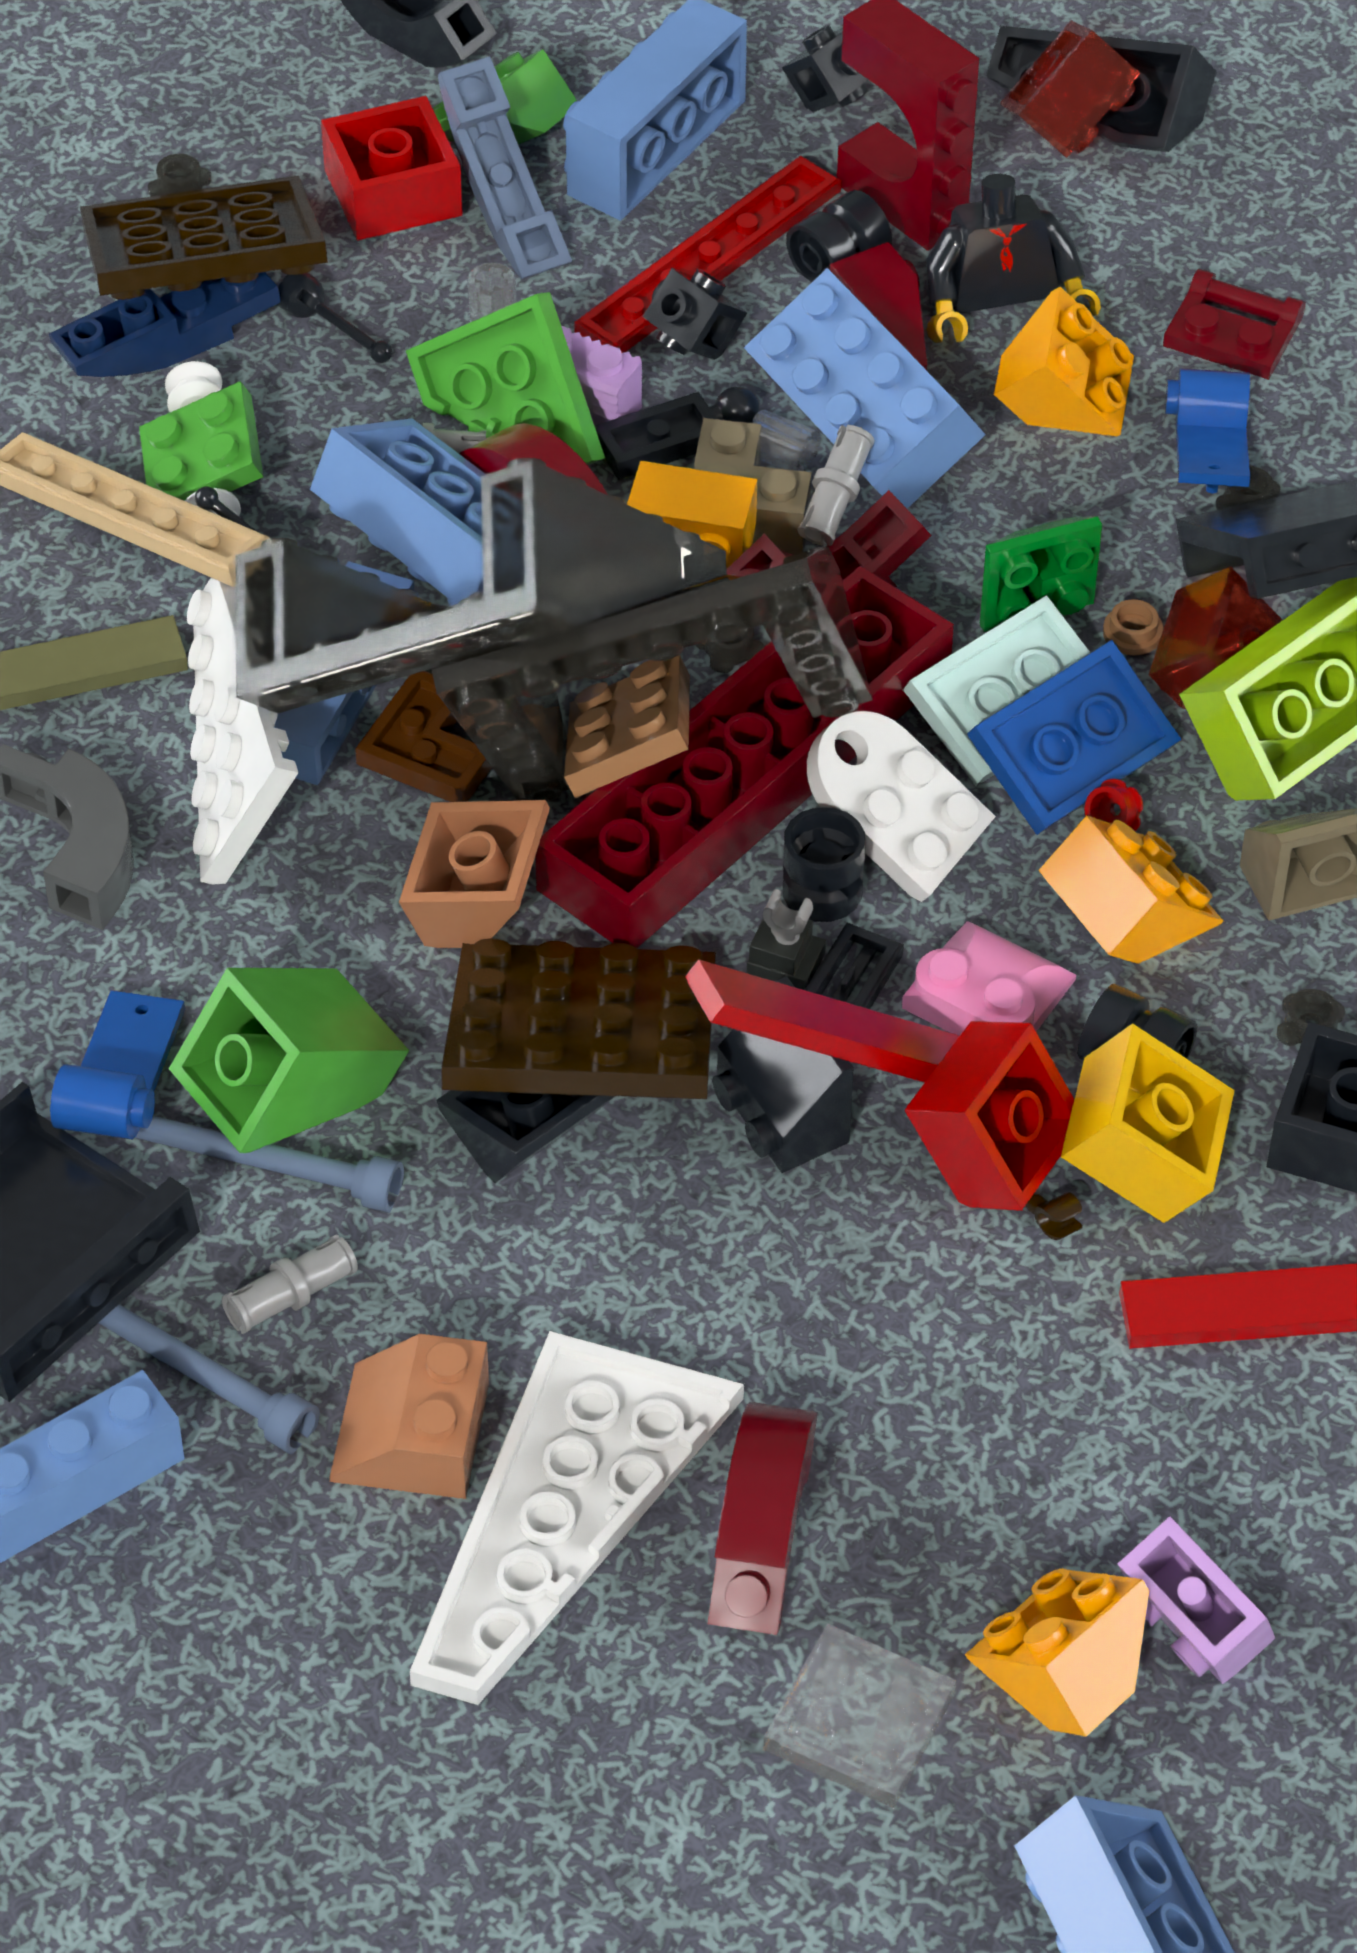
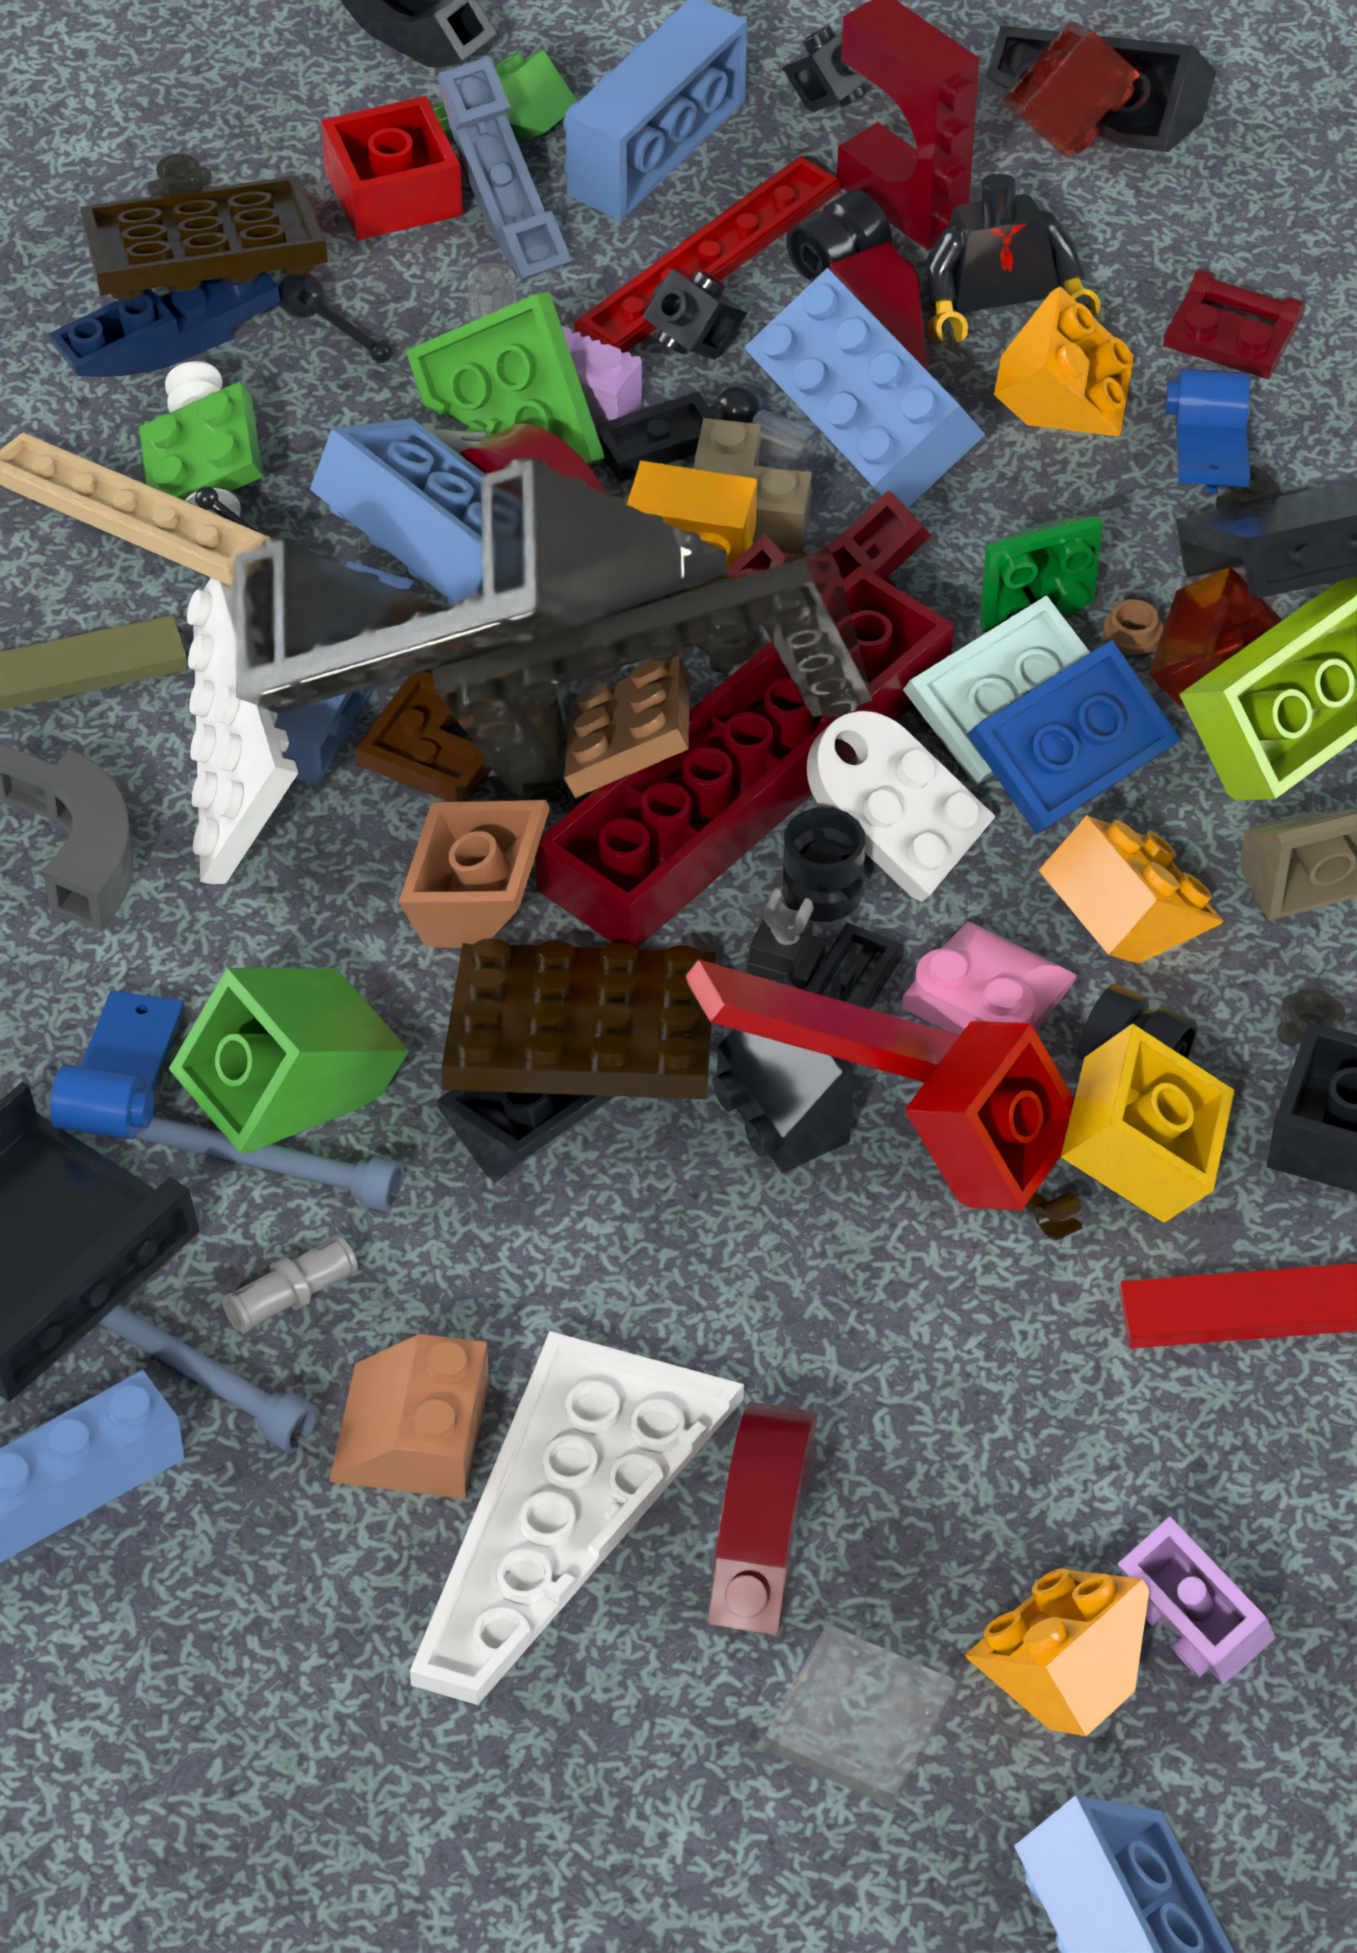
light grey pin [797,425,875,546] -> none
red plate [1084,779,1143,832] -> none

